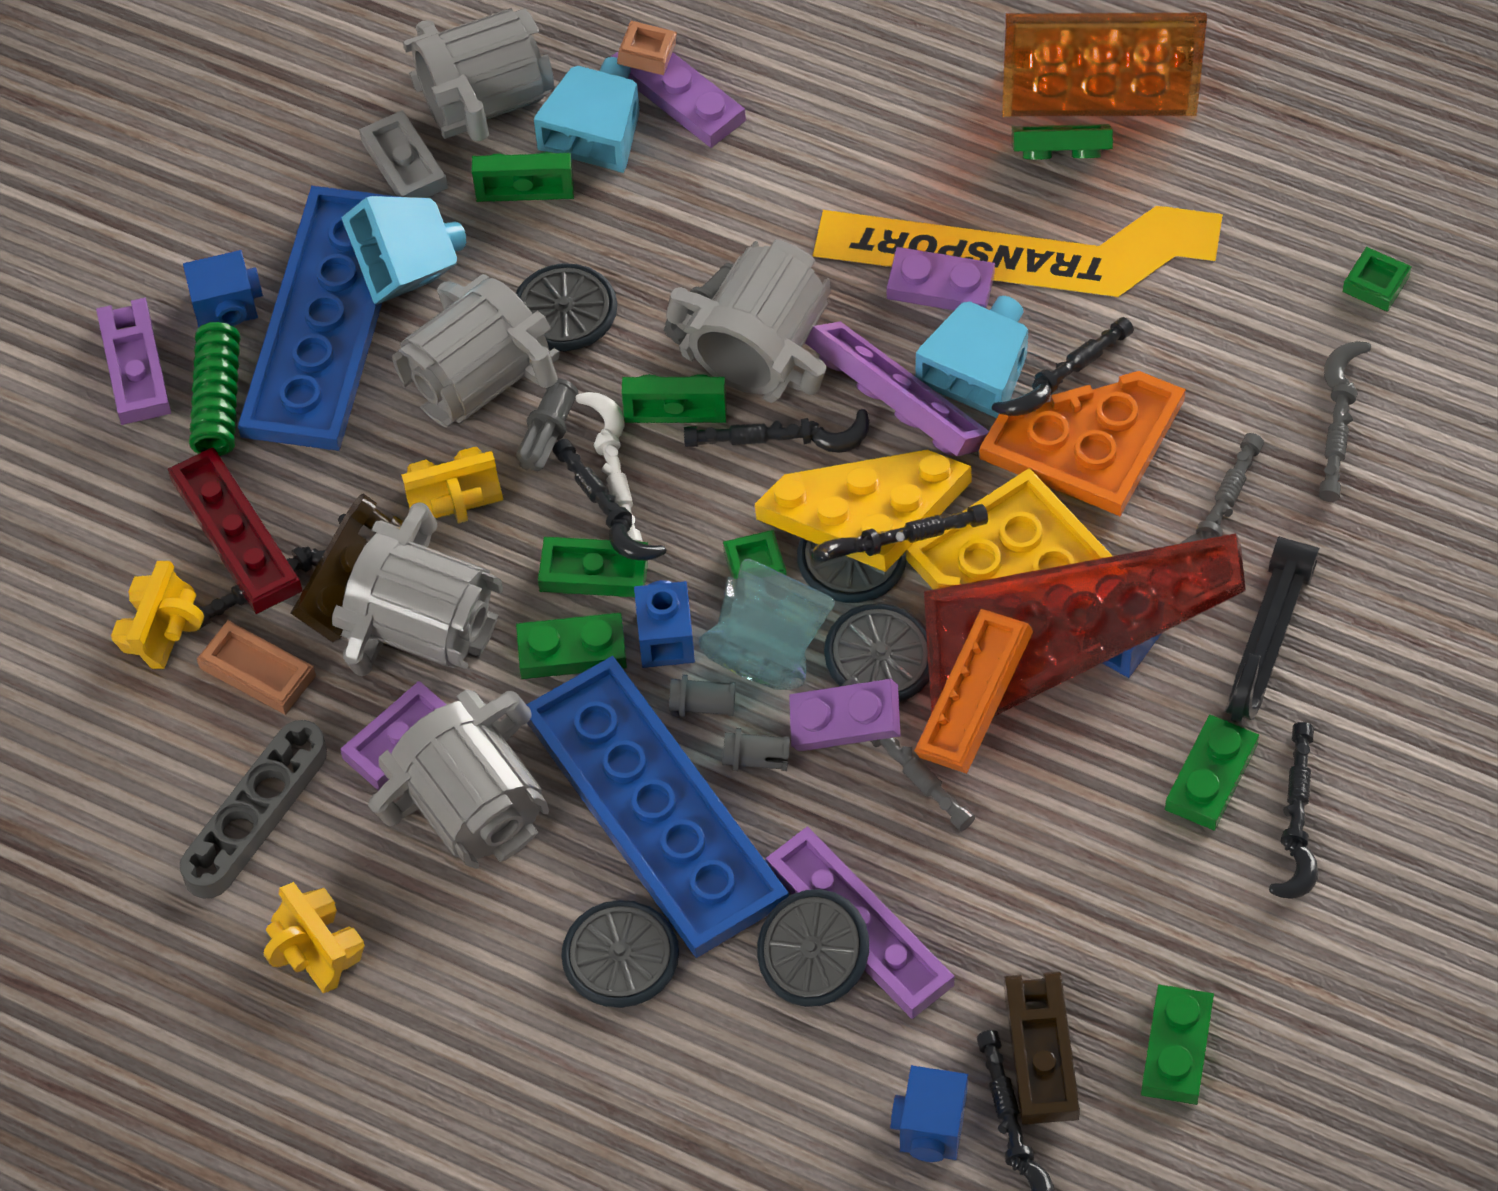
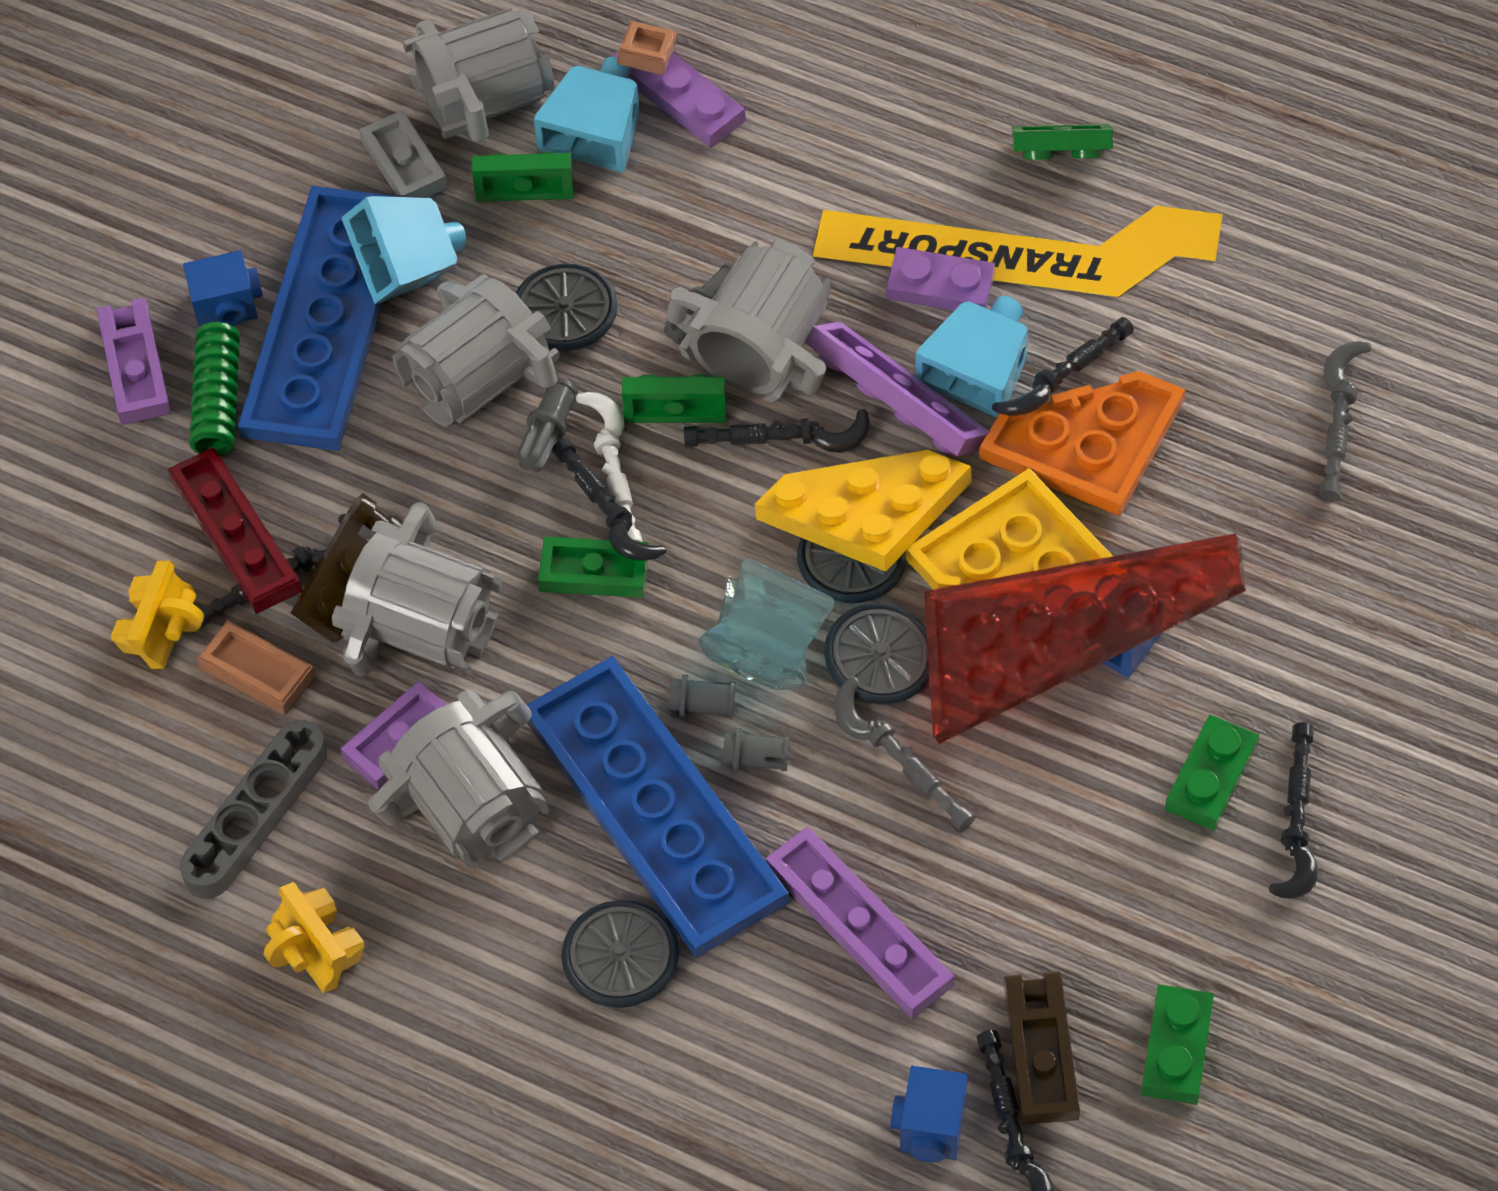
yellow hips [401,446,503,524] -> none
green plate [516,613,627,680] -> none
blue brick [634,580,695,668] -> none
green tile [723,530,787,594] -> none
dark grey wheel [757,889,869,1007] -> none
medium lavender plate [789,679,901,751] -> none
black piece [811,504,988,563] -> none
orange plate [914,609,1033,774] -> none
clear orange slope [1001,13,1207,117] -> none
dark grey piece [1172,433,1264,584] -> none
black piece [1225,536,1320,724] -> none
green tile [1342,247,1412,312] -> none

